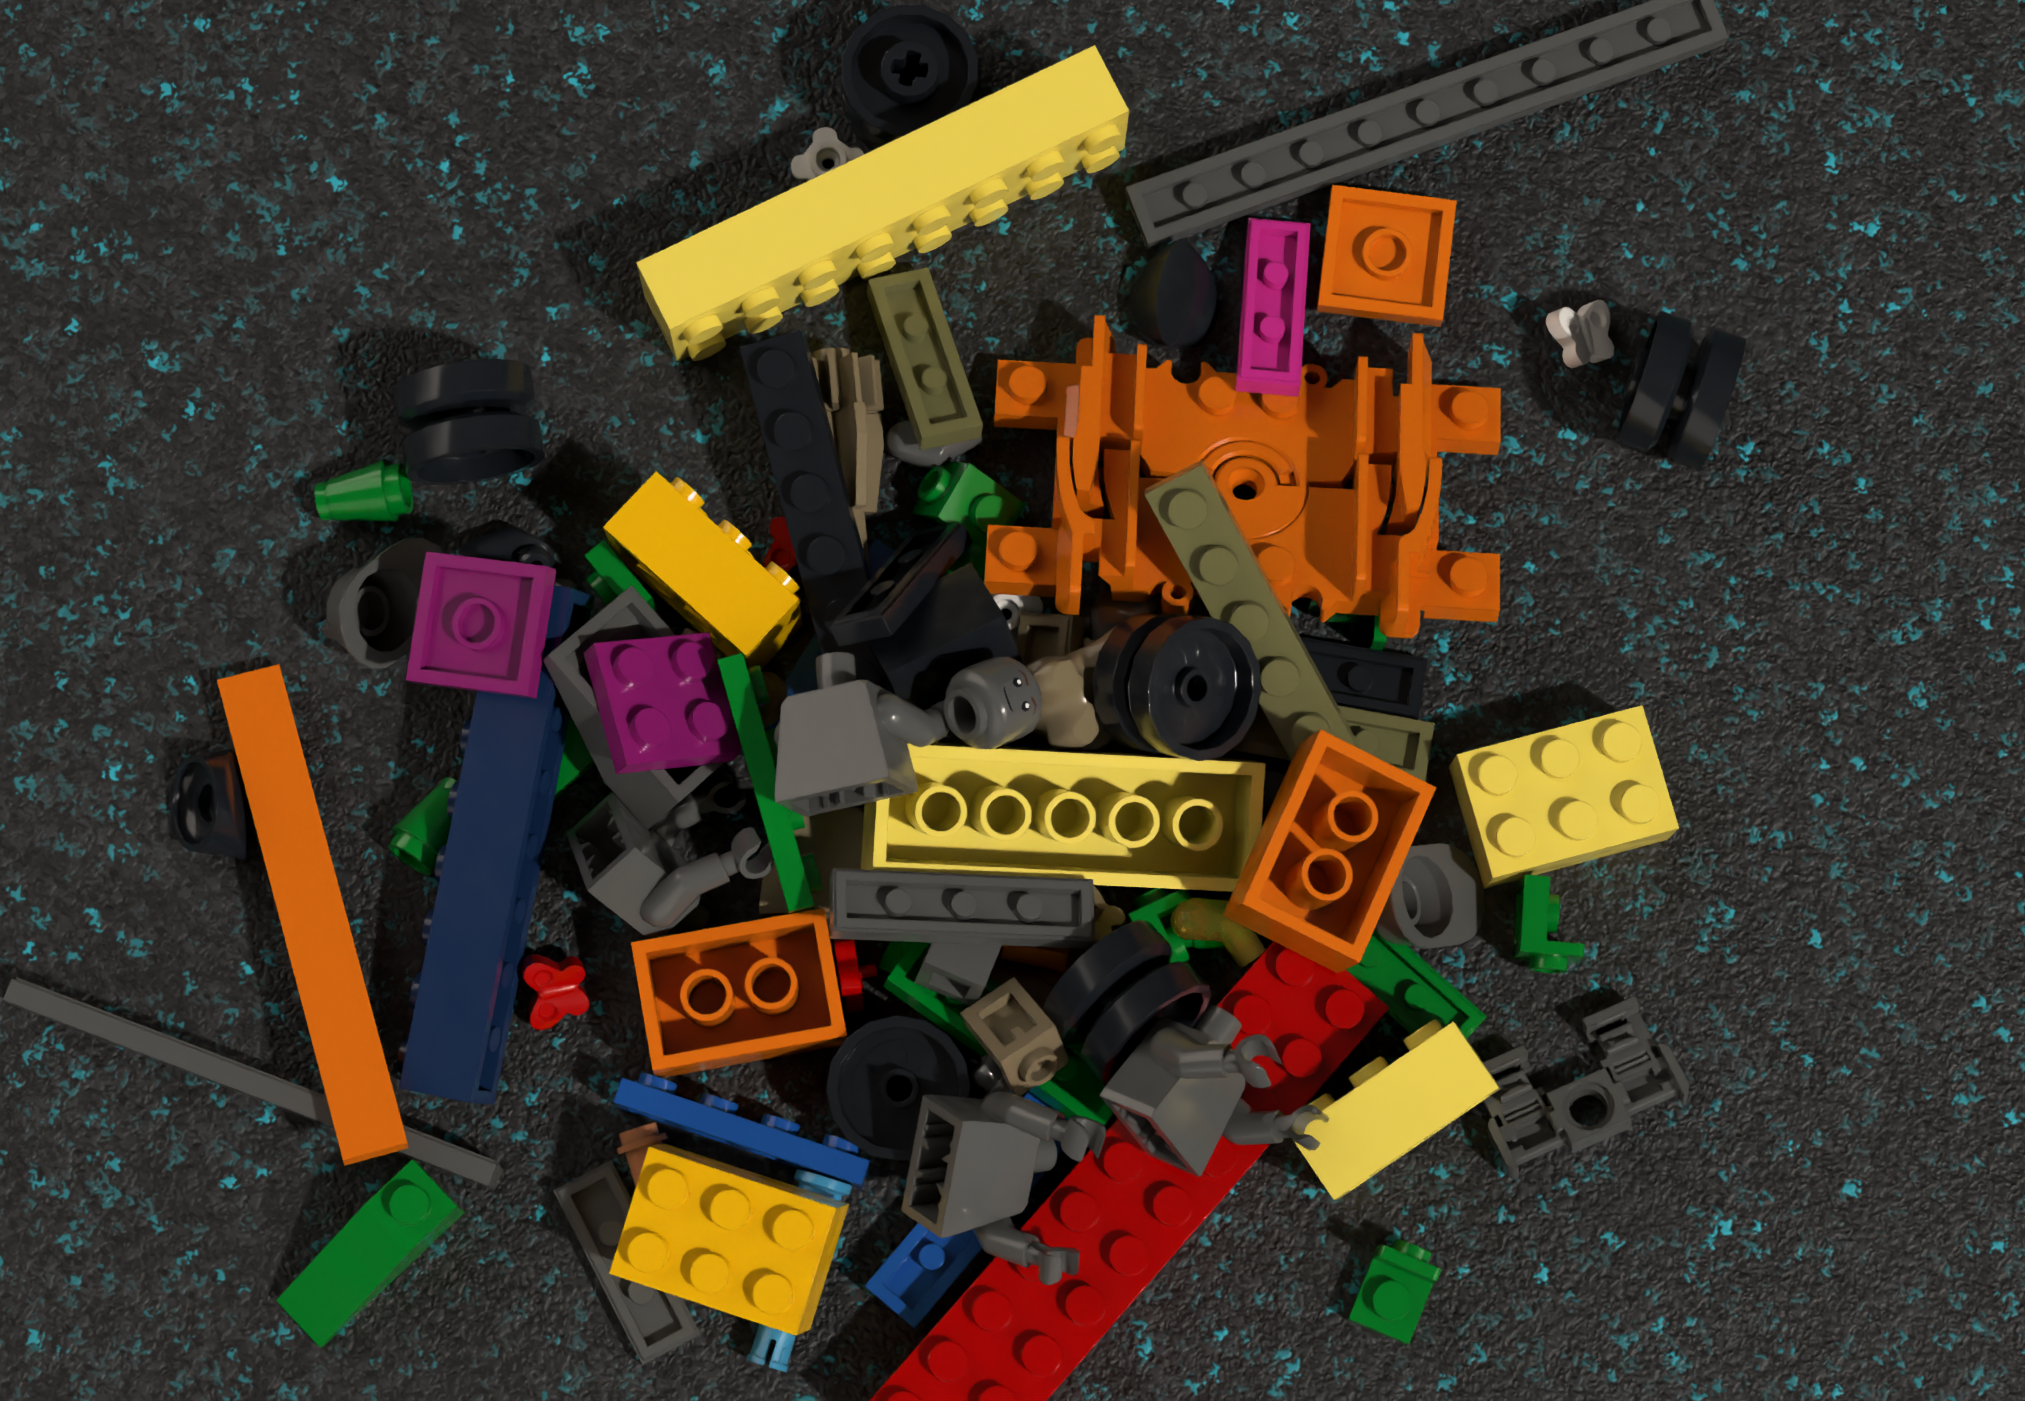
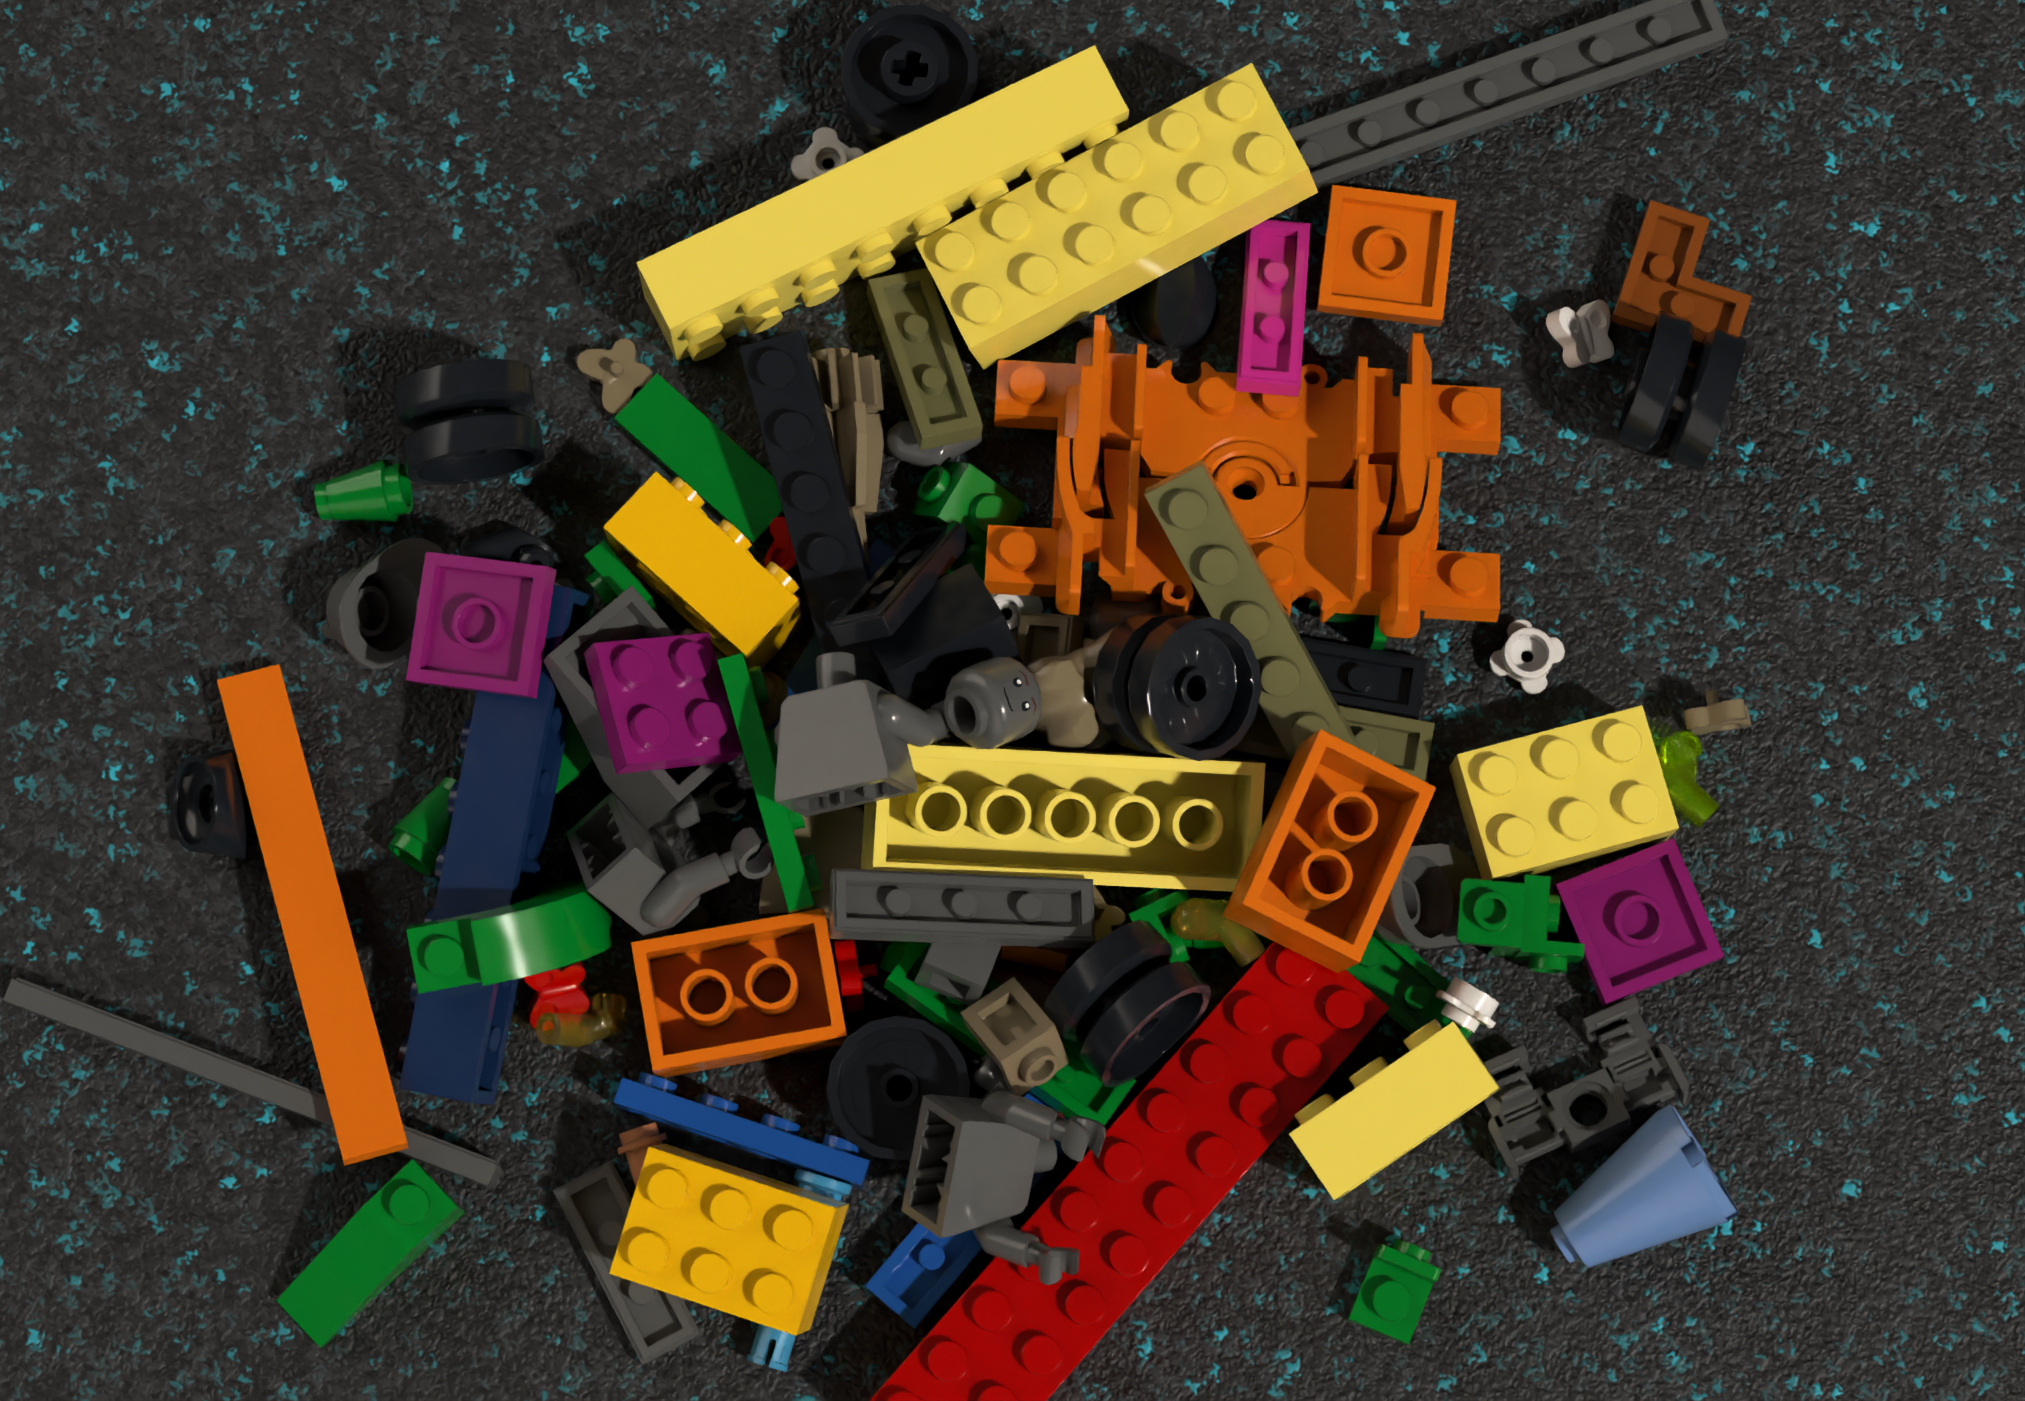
dark grey torso [1099,1005,1329,1177] -> none
none -> green arch [406,879,616,994]
none -> clear yellow arm [536,993,628,1047]
none -> dark tan piece [577,338,653,418]
none -> green tile [614,373,784,547]
none -> light yellow brick [915,63,1318,370]
none -> white plate [1435,977,1499,1033]
none -> green bracket [1456,878,1526,958]
none -> white plate [1489,620,1565,694]
none -> medium blue cone [1550,1103,1740,1268]
none -> magenta plate [1553,838,1724,1007]
none -> dark orange plate [1611,200,1752,350]
none -> clear neon green arm [1657,730,1720,828]
none -> dark tan piece [1684,690,1751,736]

